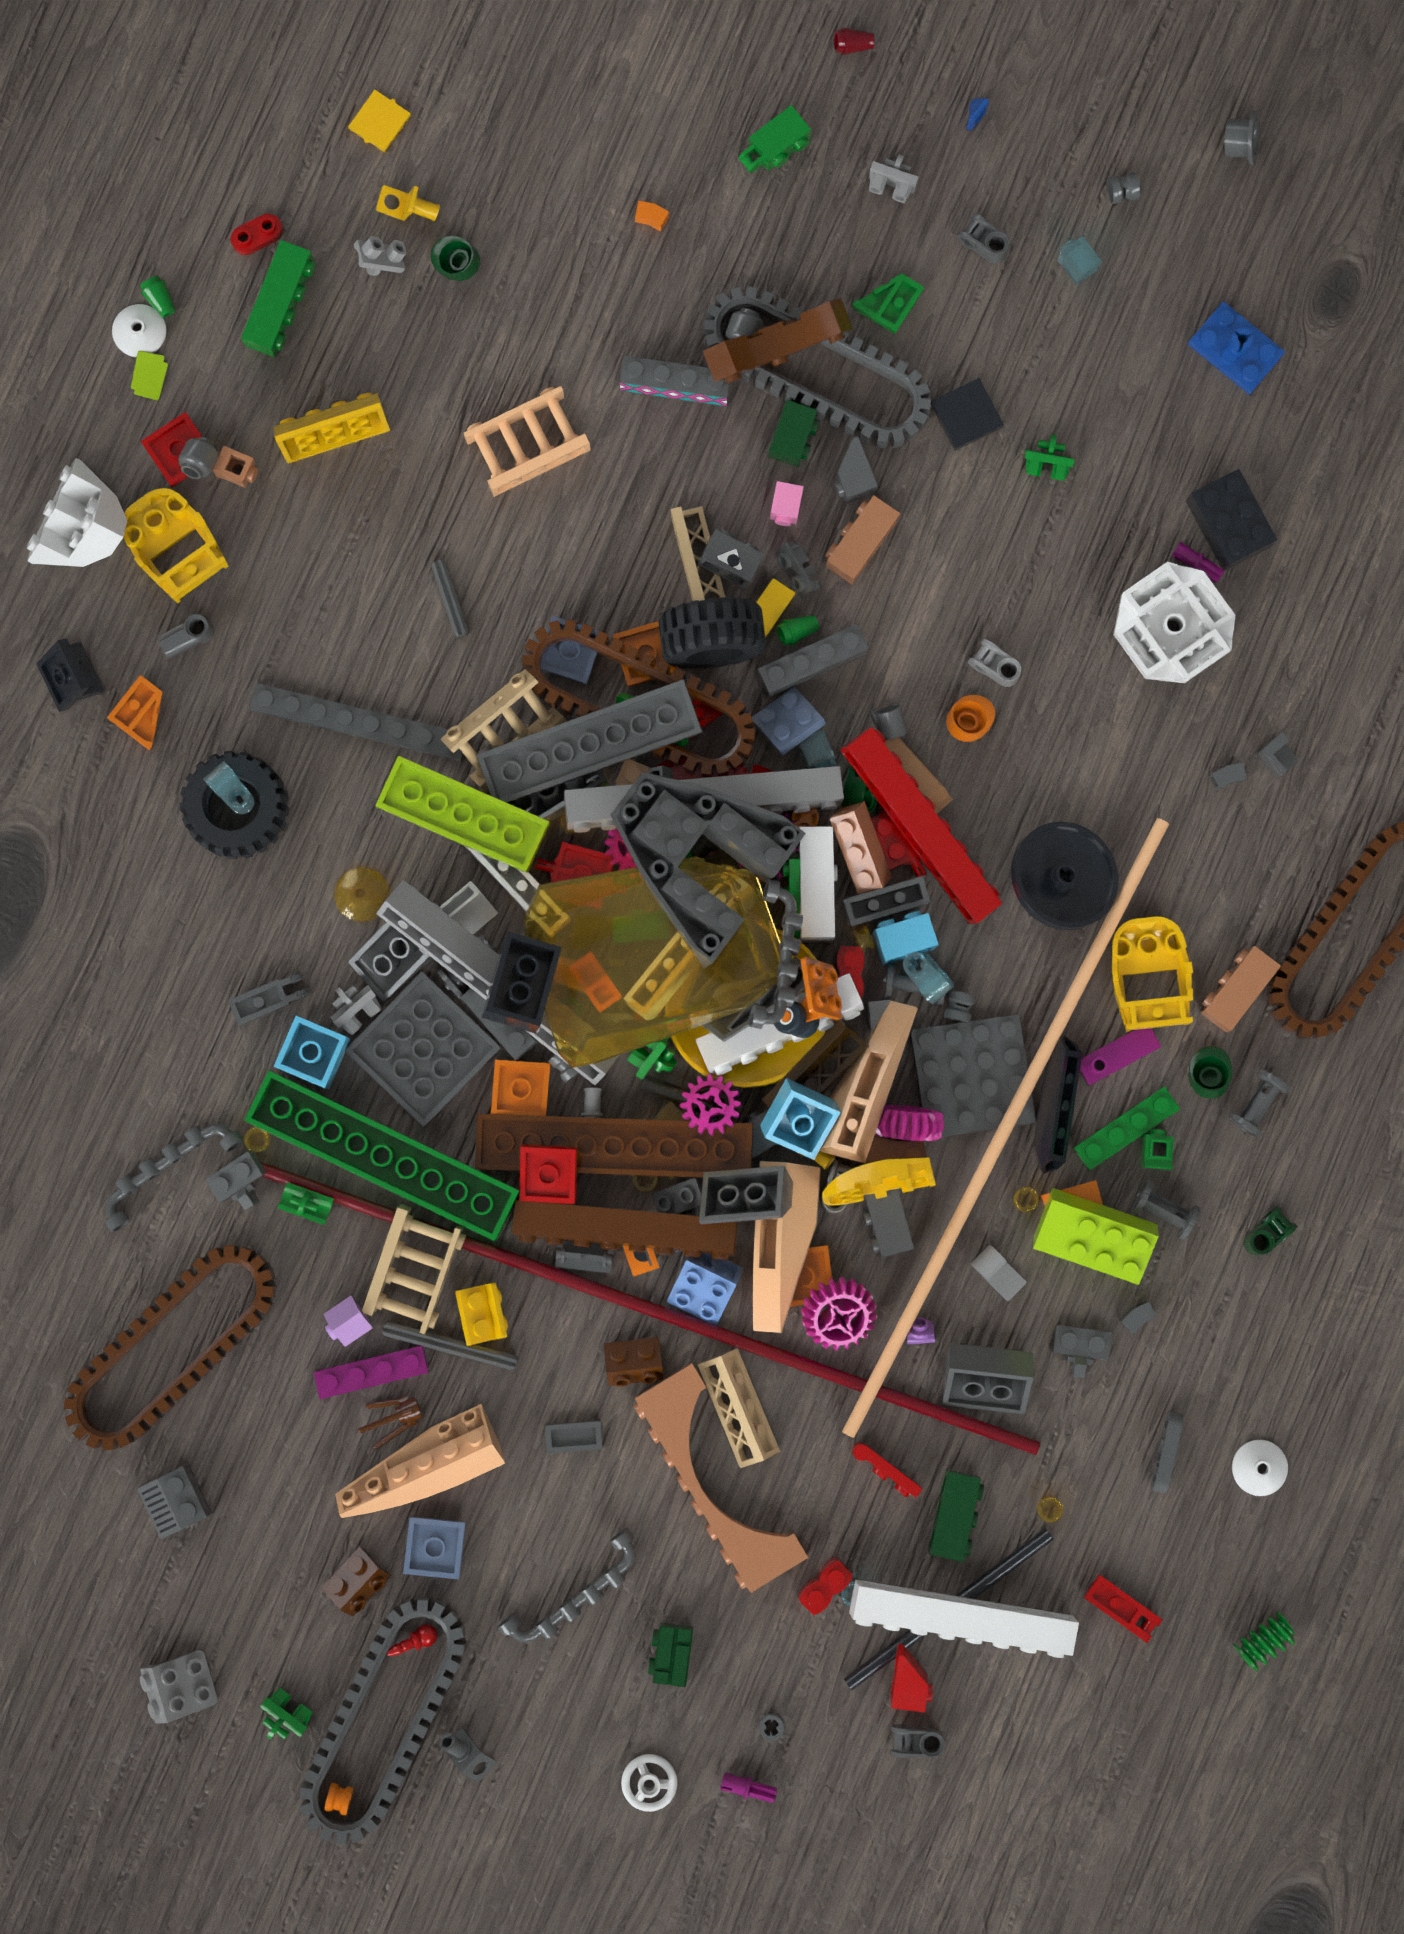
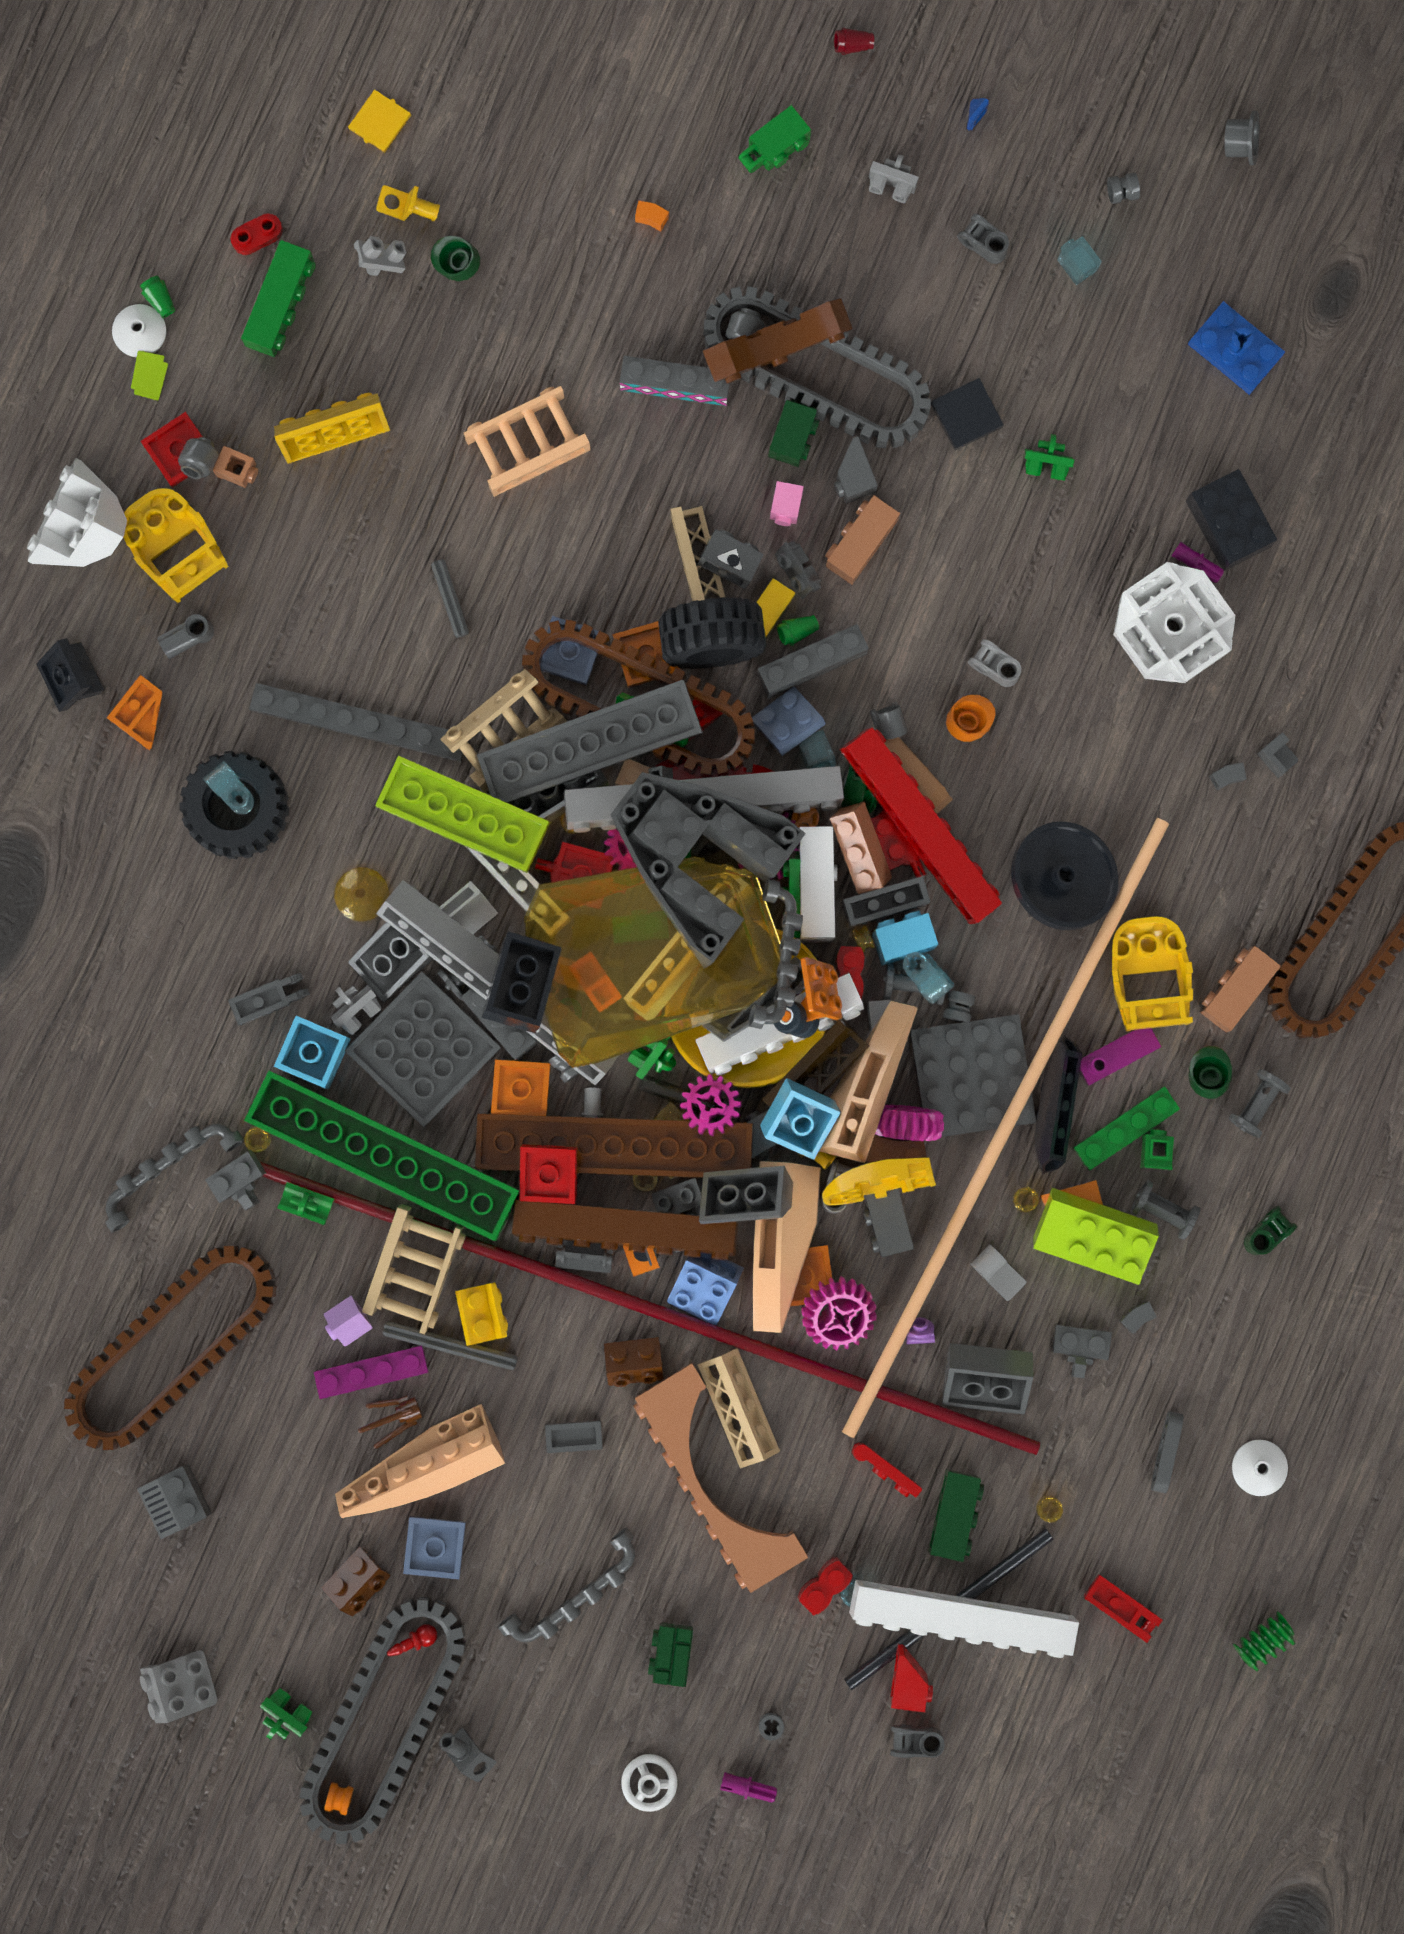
green wing [852,273,925,335] -> none

